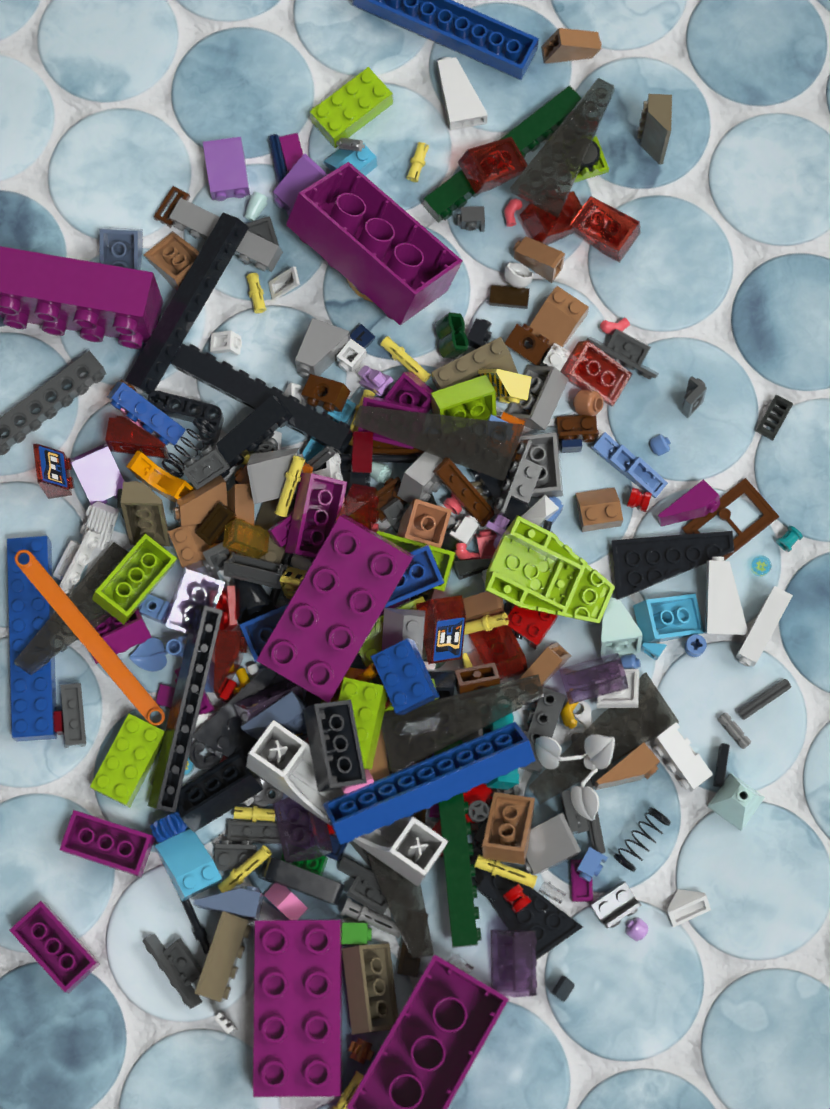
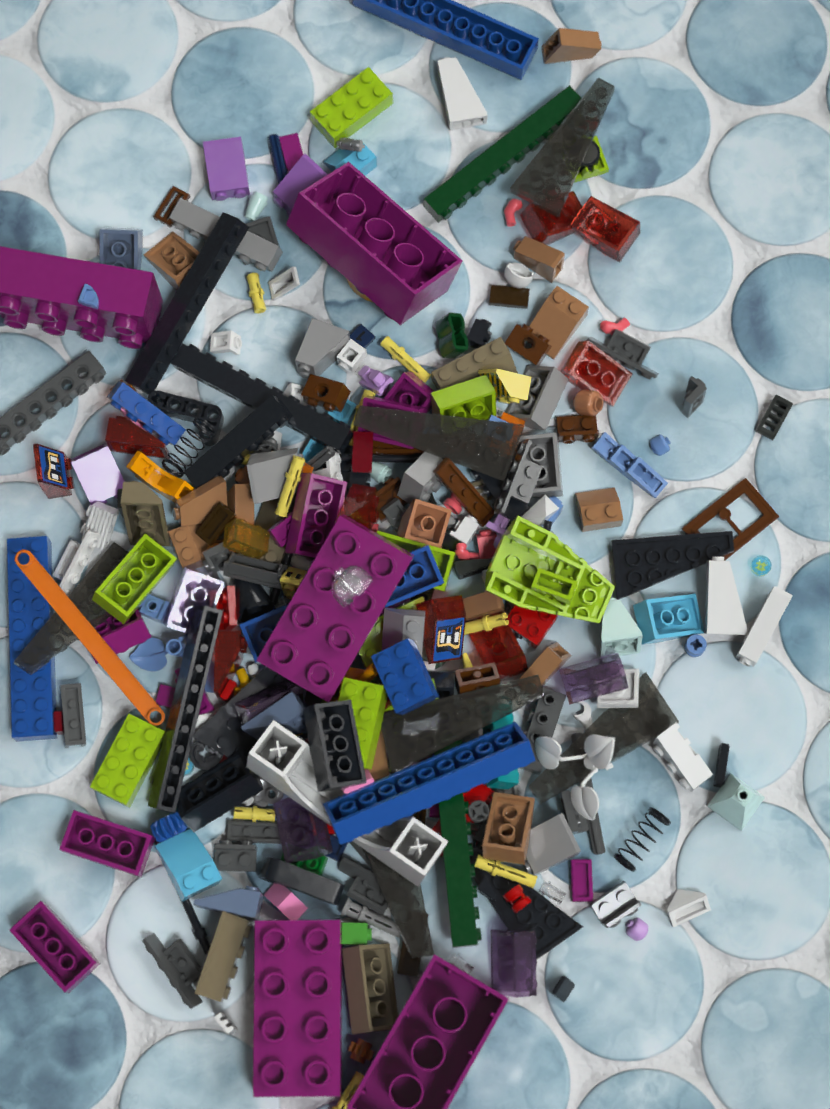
dark grey bracket [183,444,230,490] -> none
light yellow pin [217,845,272,893] -> none
light yellow pin [406,142,429,182] -> none
dark grey brick [457,206,485,232] -> none
clear red slope [458,137,530,194] -> none
white brick [543,343,571,371] -> none
yellow arm [560,697,578,729] -> none
dark blue tile [561,439,582,453] -> none
medium blue brick [576,847,608,882] -> none
medium nougat slope [593,743,660,790] -> none
medium blue piece [619,654,641,669] -> none
red wheel [627,488,652,512] -> none
dark tan slope [637,94,672,164] -> none
medium azure slope [641,643,667,660] -> none
magenta slope [658,479,720,527] -> none
light grey axle [718,713,751,749] -> none
dark grey axle [738,679,792,720] -> none
teal bush [776,525,803,552] -> none
none -> medium blue tile [78,283,99,310]
none -> clear cylinder [331,565,372,607]
none -> lime brick [531,568,577,605]

